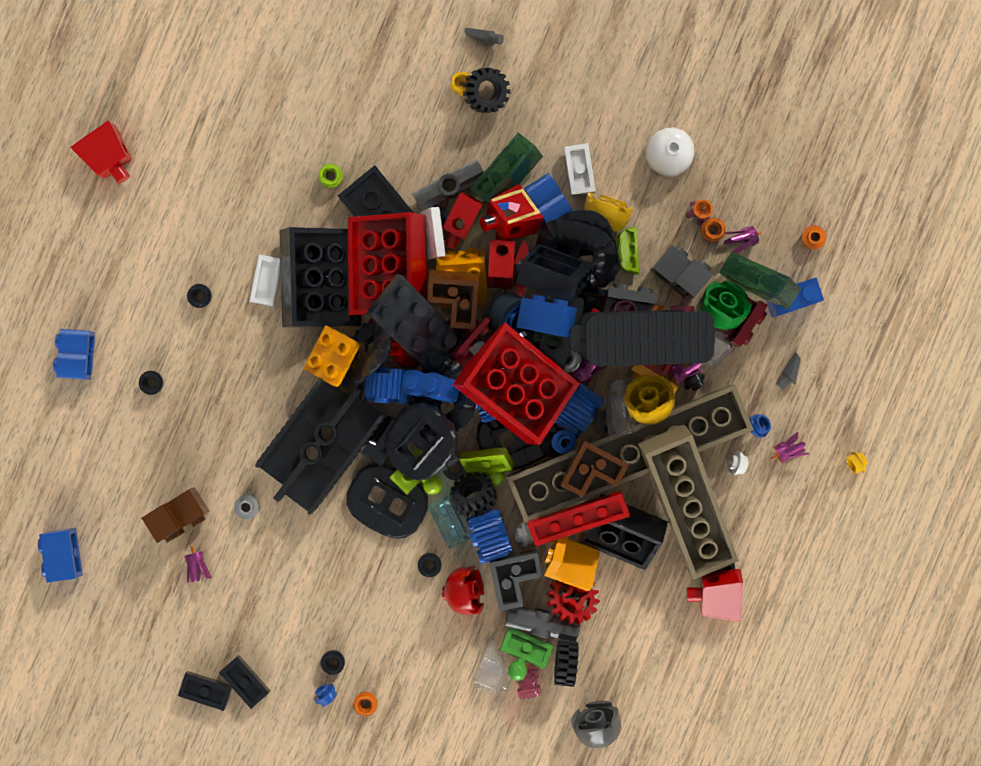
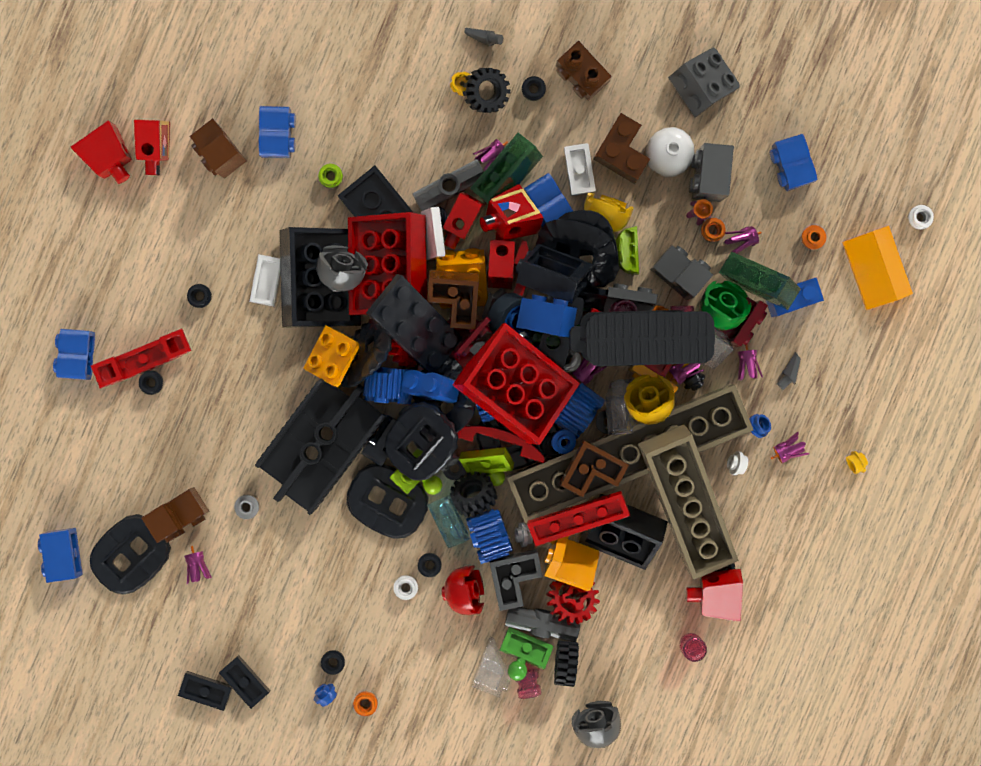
none -> black piece [90,514,171,595]
none -> red slope [91,328,192,388]
none -> red torso [134,119,170,175]
none -> reddish brown brick [189,118,247,179]
none -> blue brick [259,106,296,158]
none -> dark grey cylinder [316,245,368,292]
none -> white plate [394,575,418,600]
none -> red slope [457,424,545,463]
none -> flat silver piece [473,139,508,173]
none -> black plate [522,76,546,101]
none -> reddish brown brick [556,40,612,101]
none -> reddish brown brick [593,113,650,184]
none -> dark grey bracket [668,48,740,117]
none -> clear pink wheel [679,633,707,662]
none -> dark grey brick [689,143,734,202]
none -> flat silver piece [738,344,763,380]
none -> blue brick [770,134,818,191]
none -> light orange slope [842,226,913,310]
none -> white plate [908,205,934,230]

